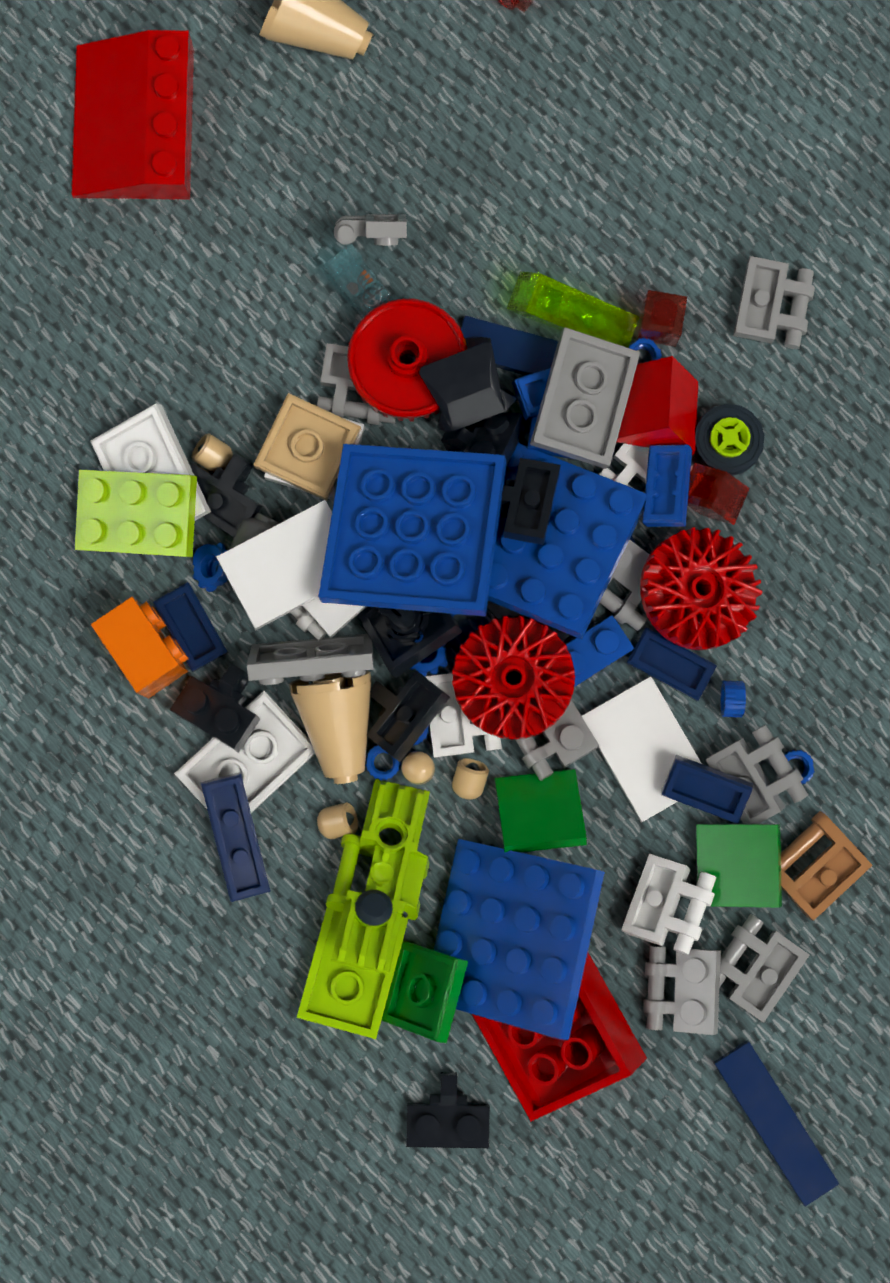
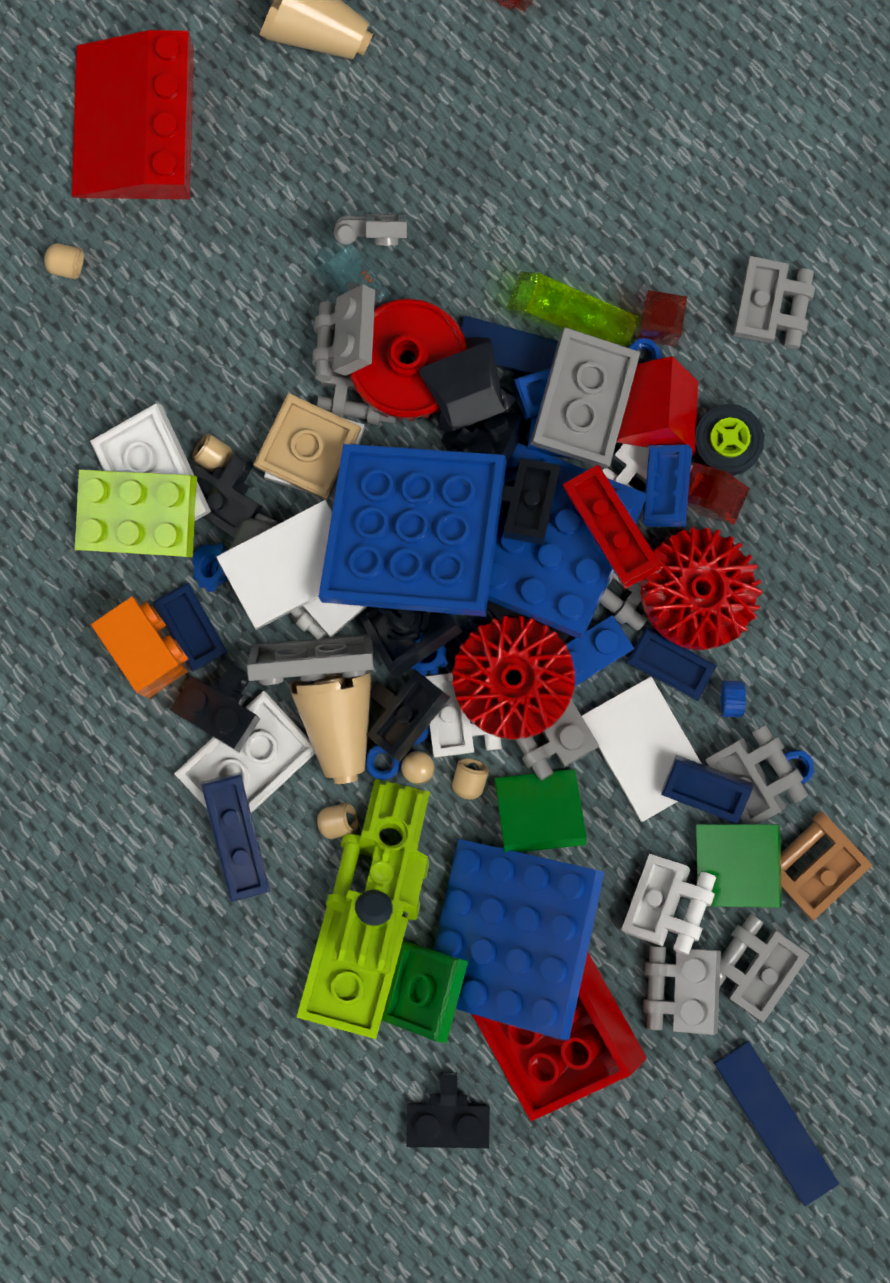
none -> tan piece [44,243,84,279]
none -> light grey plate [312,284,375,382]
none -> red plate [563,464,661,589]

